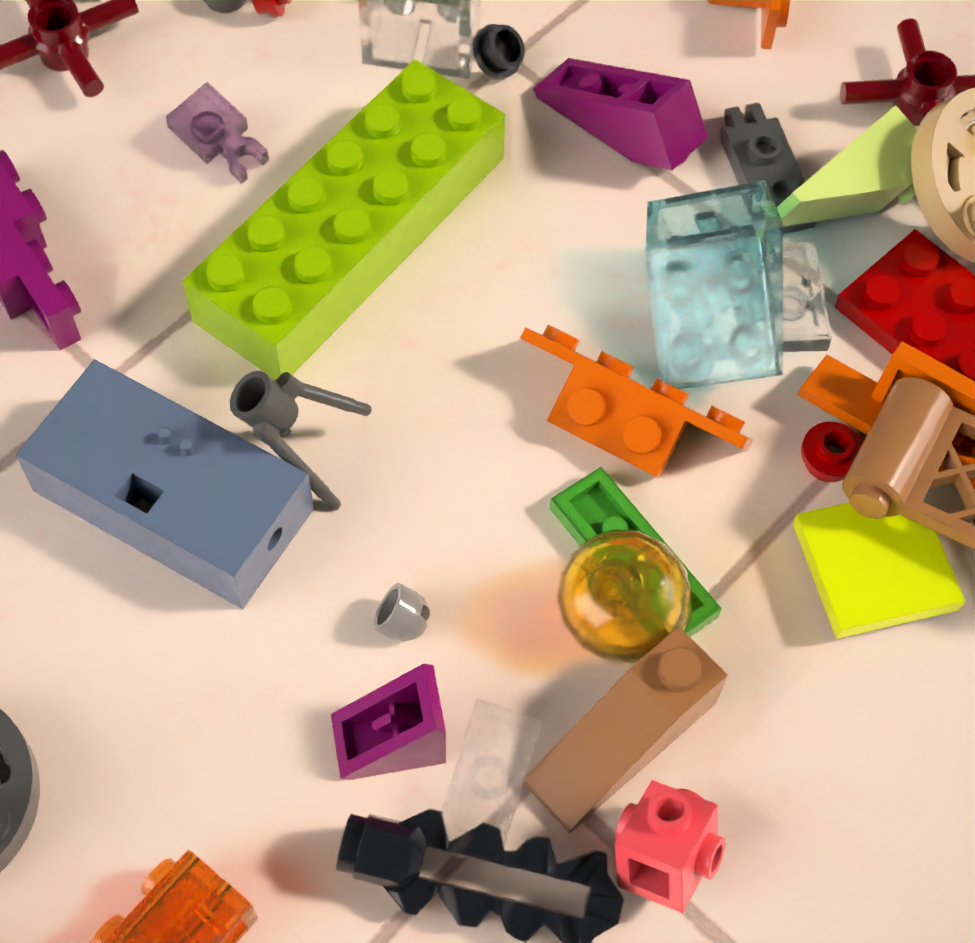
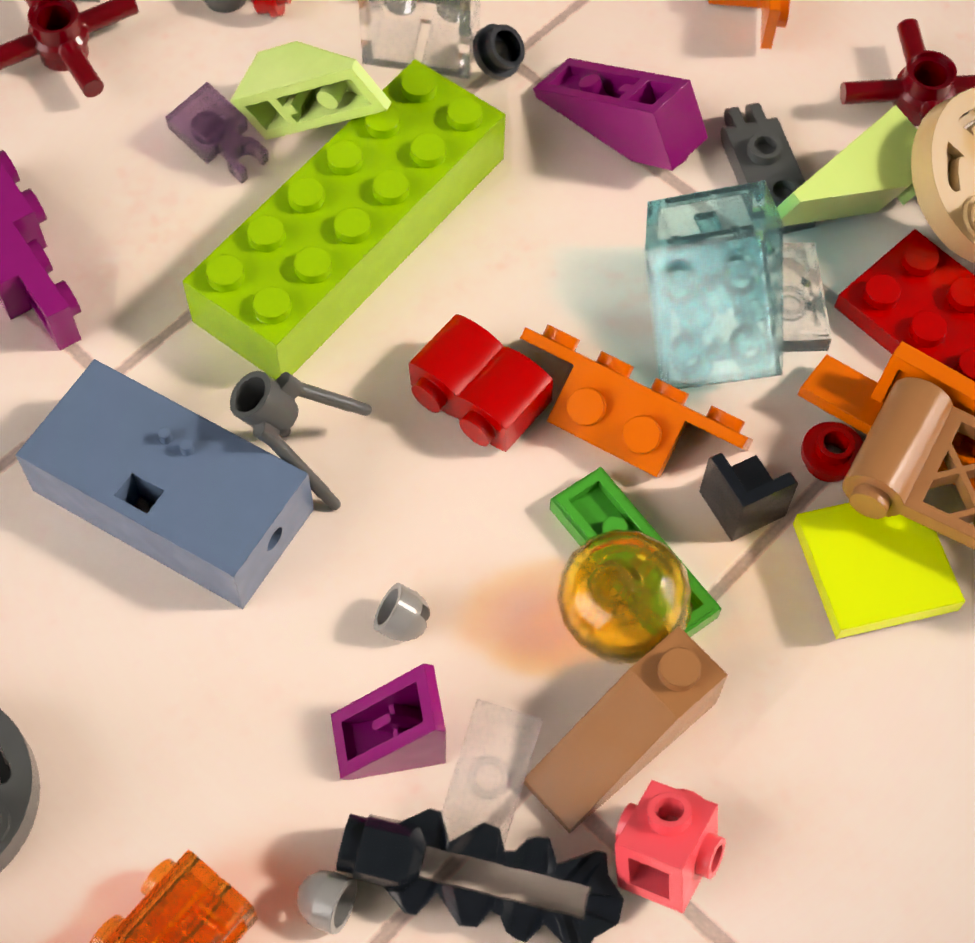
none -> yellowish green slope [230,41,391,140]
none -> light grey hinge [296,870,357,935]
none -> red brick [408,314,553,452]
none -> black panel [699,453,798,542]

